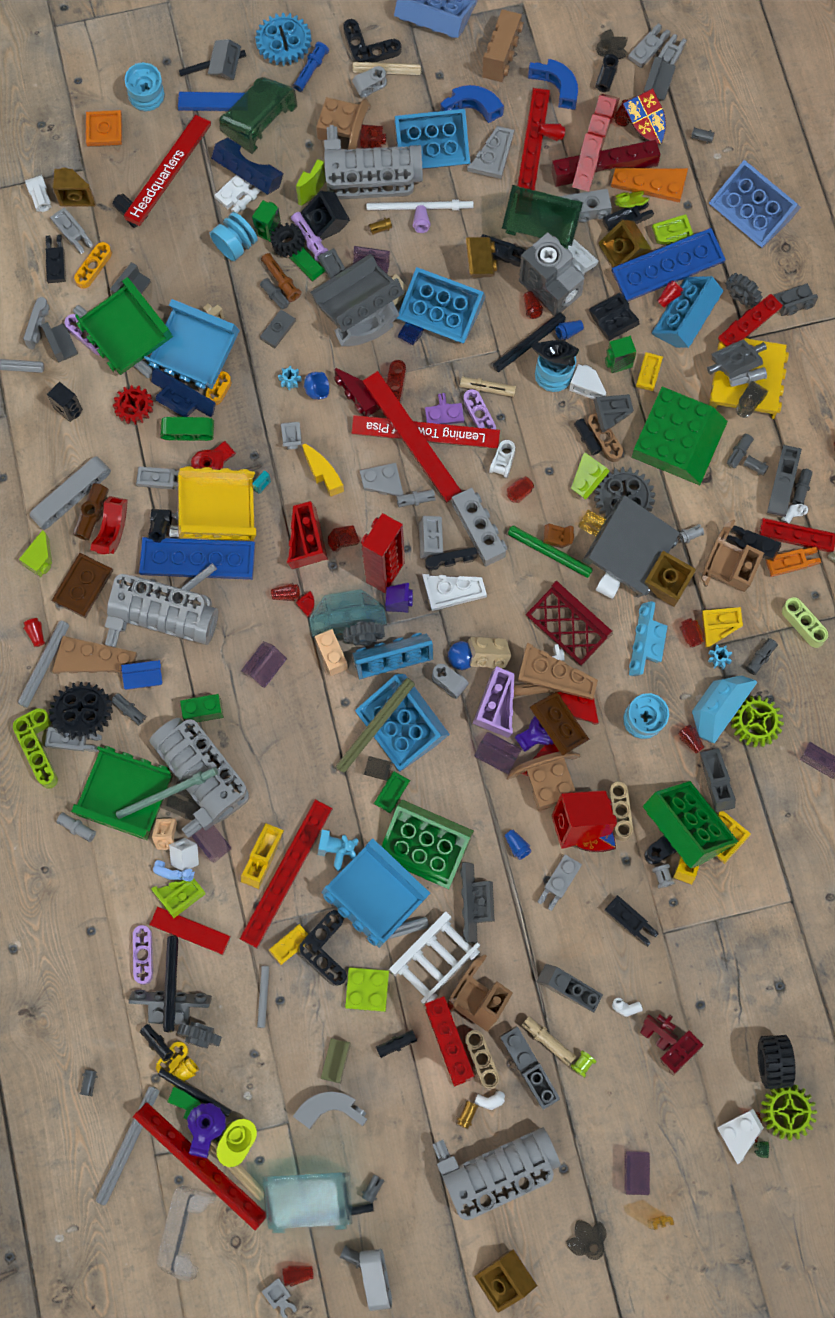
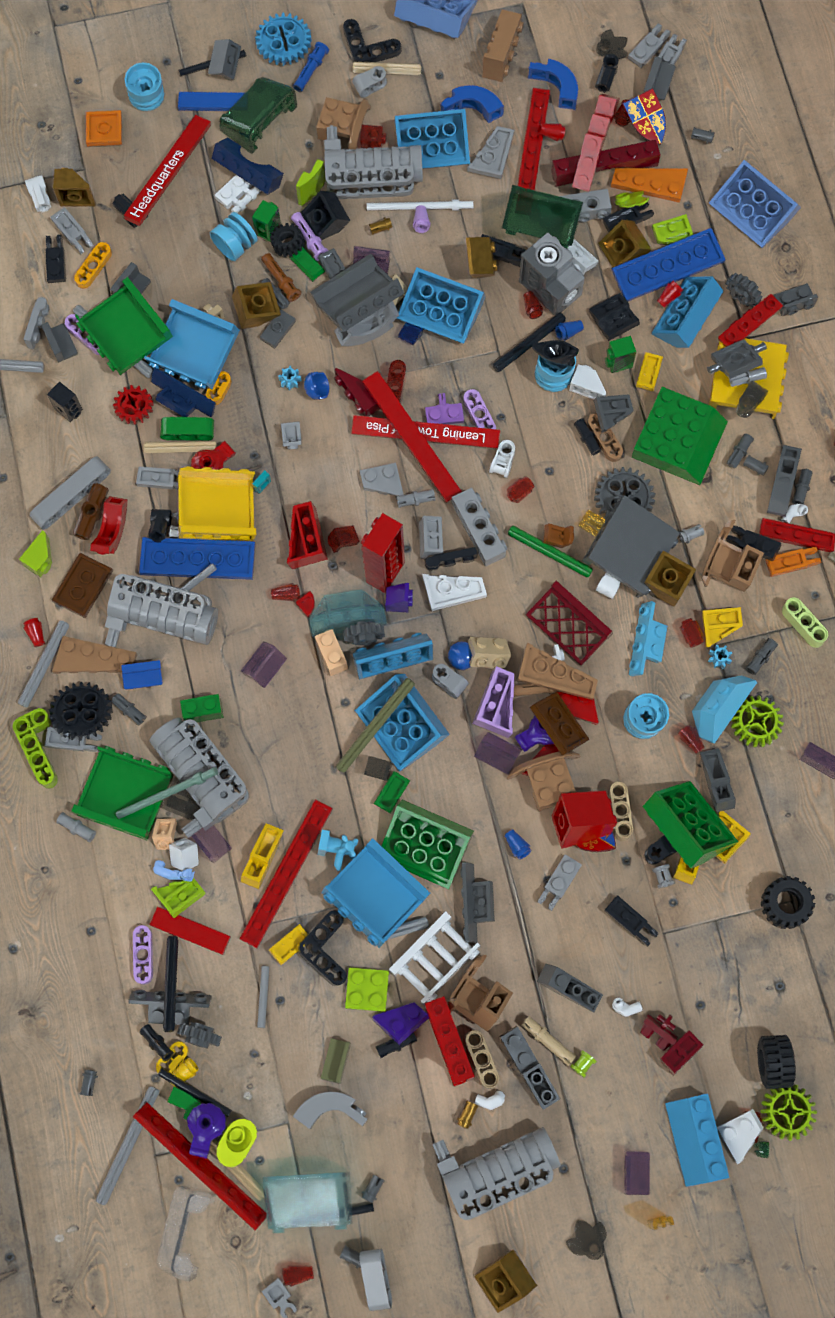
yellow slope [302,444,344,497] -> none
tan pin [460,376,516,397] -> none
lime wing [571,453,610,500] -> none
none -> tan axle [143,441,217,453]
none -> pearl gold slope [232,282,281,329]
none -> dark purple wing [372,1002,429,1045]
none -> dark azure slope [665,1094,730,1187]
none -> black tyre [761,876,815,929]

